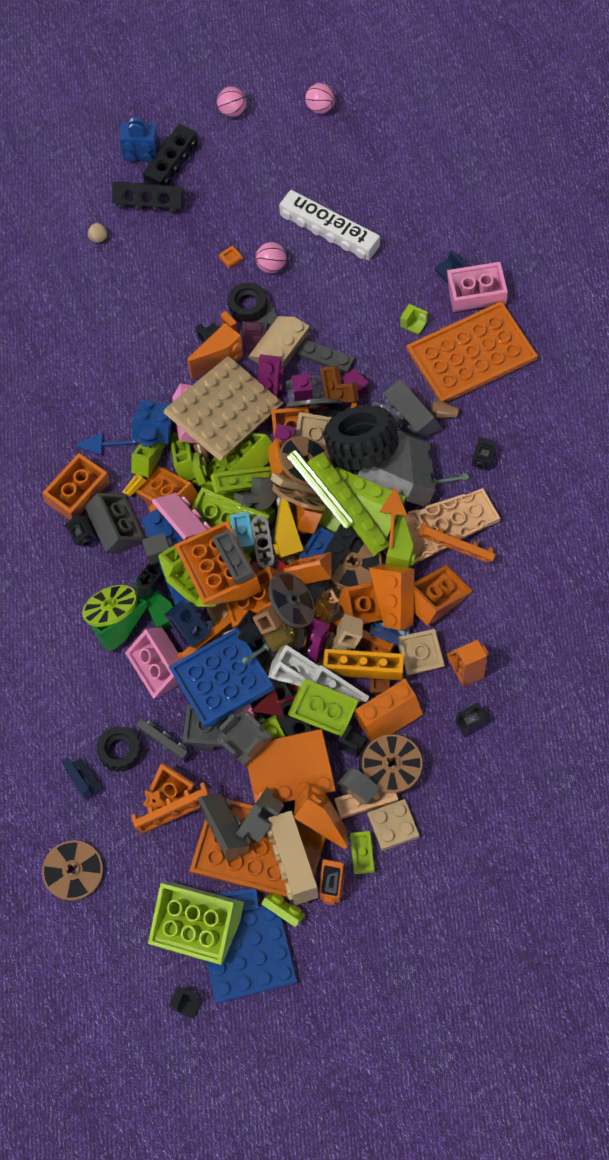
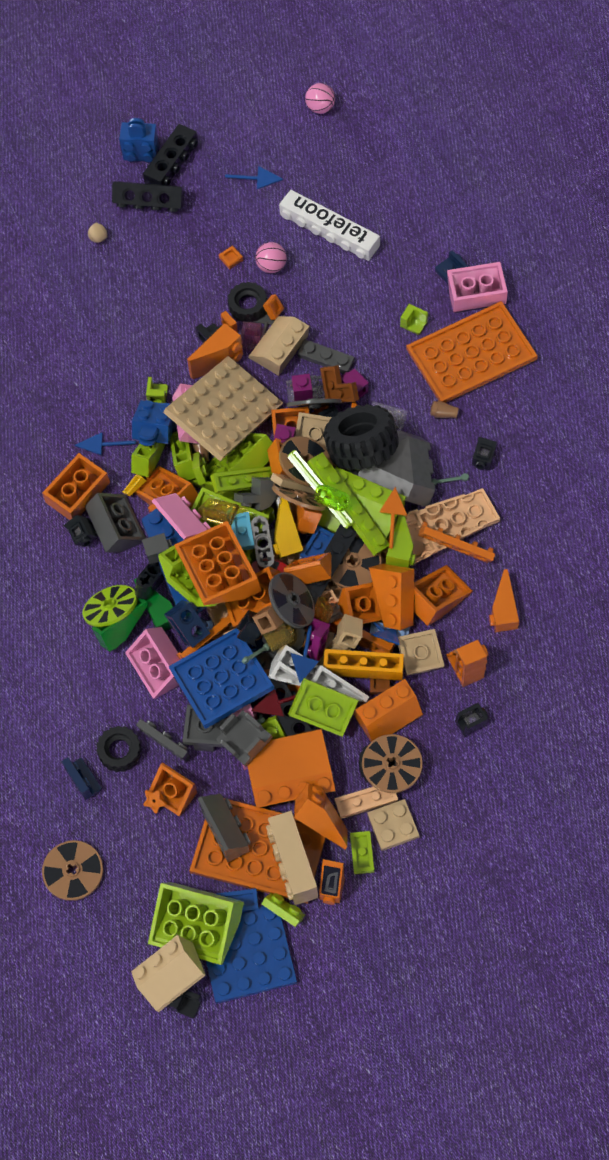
orange hinge [131,782,212,834] -> none
dark grey plate [212,529,254,585] -> none
bright pink piece [217,86,247,117] -> none
dark grey panel [236,787,284,843] -> none
magenta bracket [258,354,285,397] -> none
dark grey brick [338,768,379,804] -> none
black panel [339,725,366,758] -> none
dark grey slope [383,379,442,438] -> none
none -> tan slope [131,935,206,1012]
none -> lime panel [146,377,168,403]
none -> clear yellow slope [198,498,239,526]
none -> blue piece [225,166,283,189]
none -> orange tile [263,294,284,320]
none -> blue piece [291,625,319,683]
none -> clear neon green beam [314,484,350,512]
none -> orange slope [489,569,519,633]

